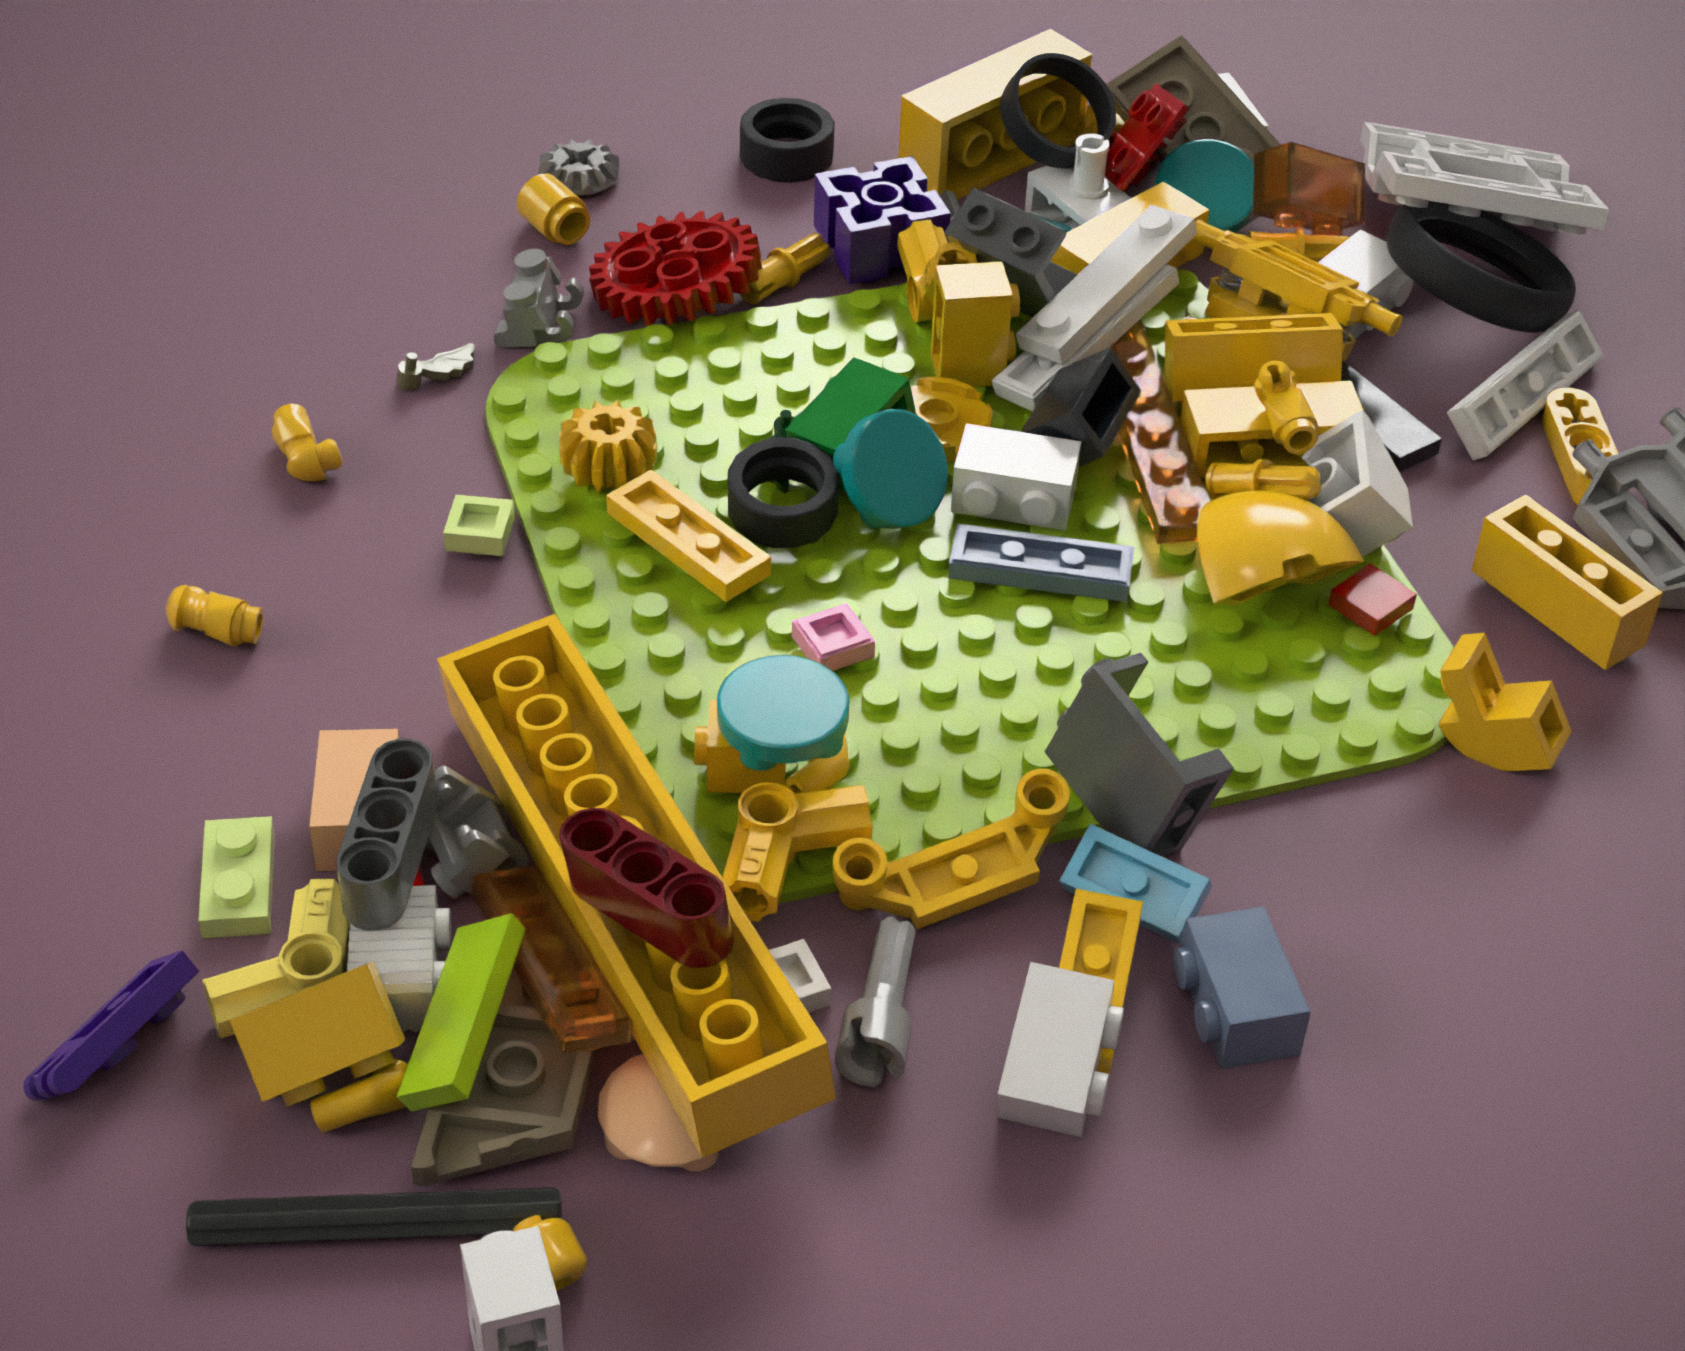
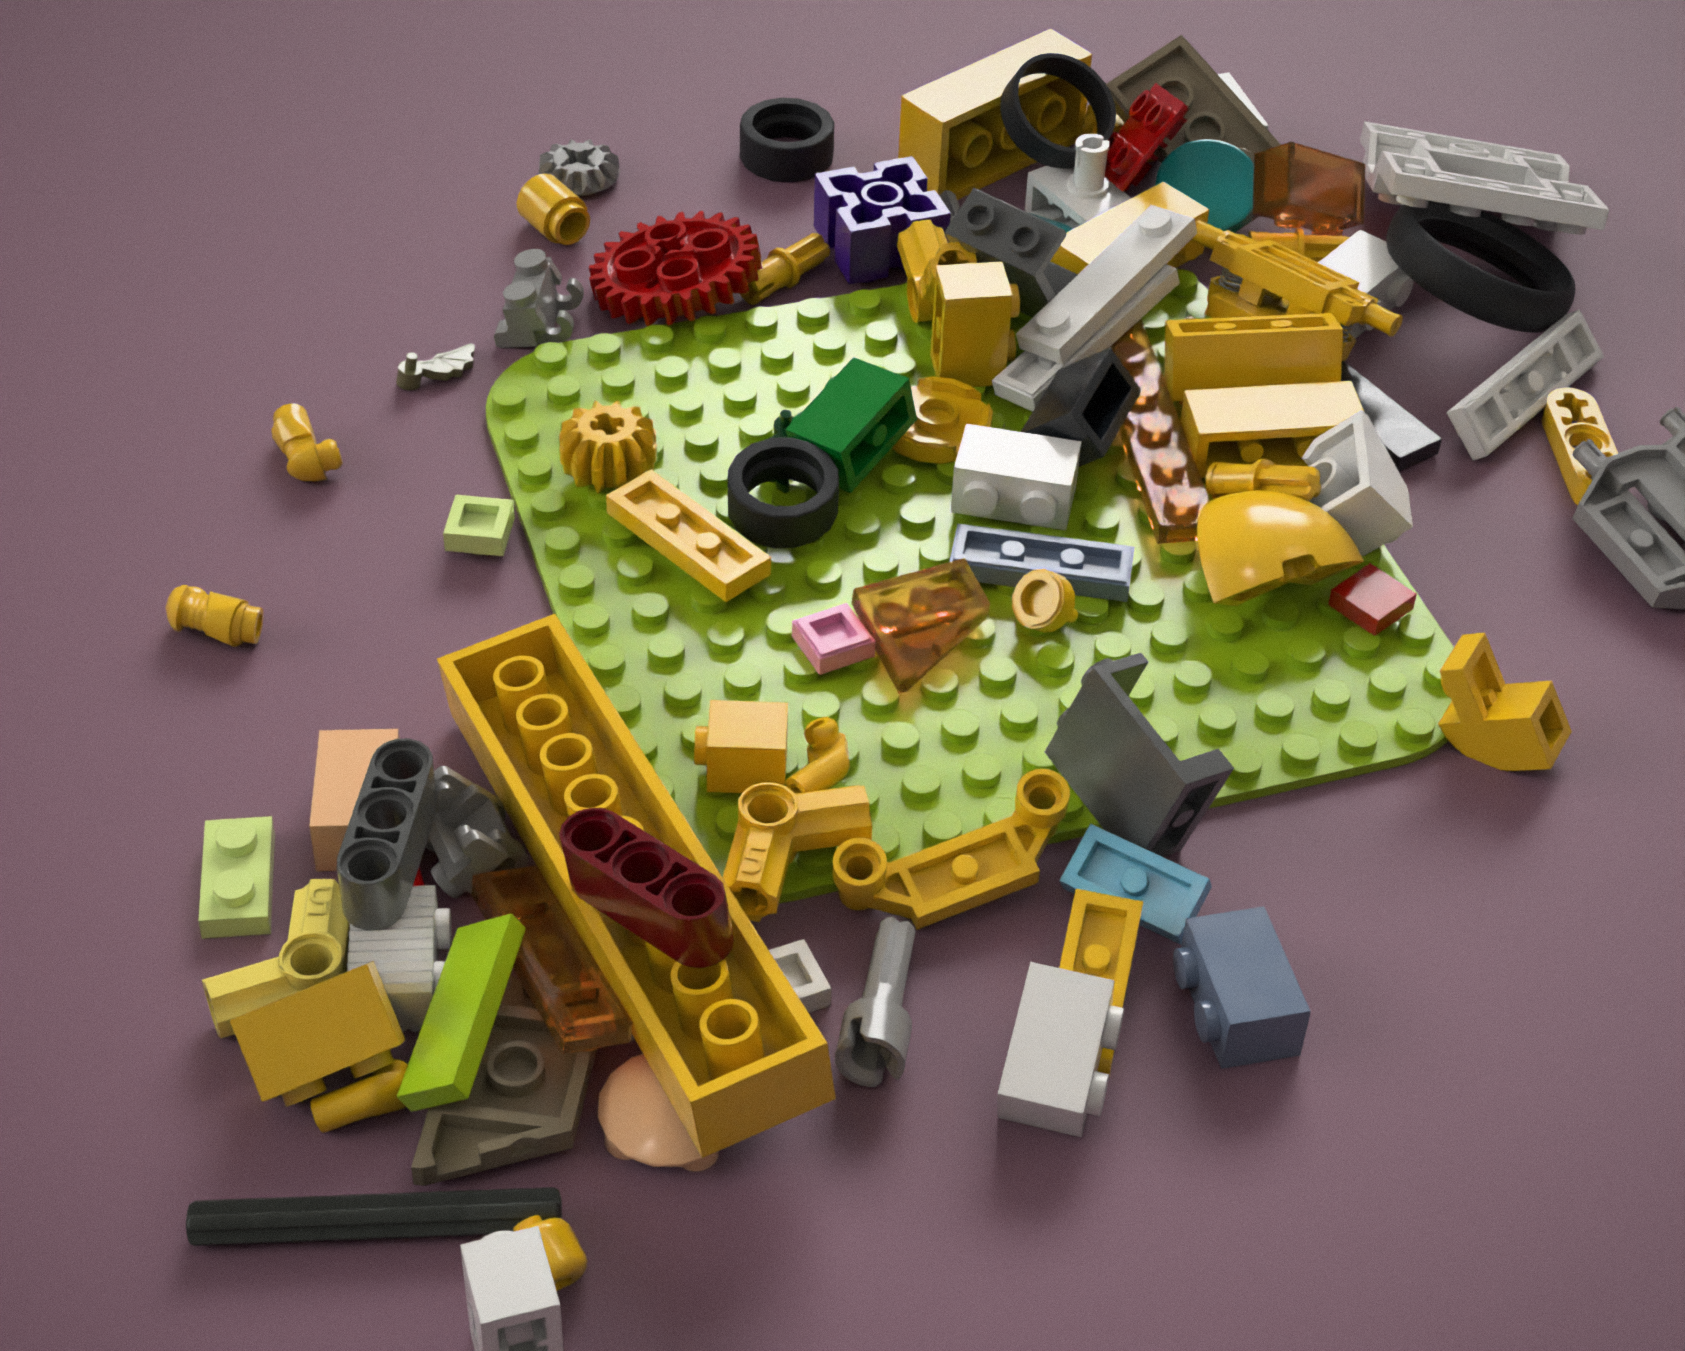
dark purple hinge [23,950,200,1101] -> none
tile [717,655,849,771] -> none
teal tile [833,409,948,529] -> none
yellow arm [1254,361,1318,454] -> none
yellow brick [1471,495,1663,670] -> none
none -> clear orange wing [851,558,990,694]
none -> yellow tile [1012,569,1078,633]

